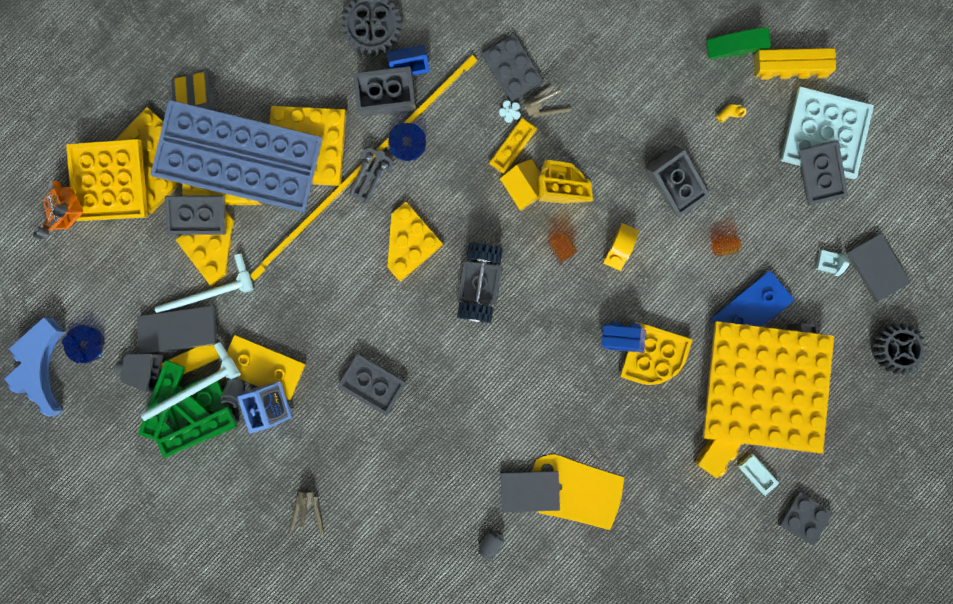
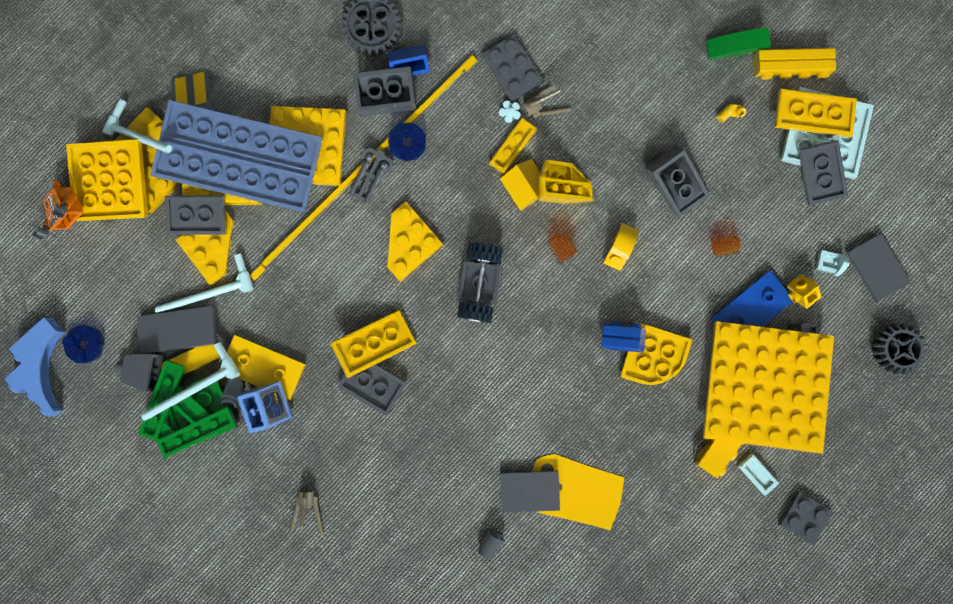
none -> light aqua bar [102,99,172,153]
none -> yellow plate [330,310,417,378]
none -> yellow plate [774,89,857,137]
none -> yellow brick [787,274,821,309]

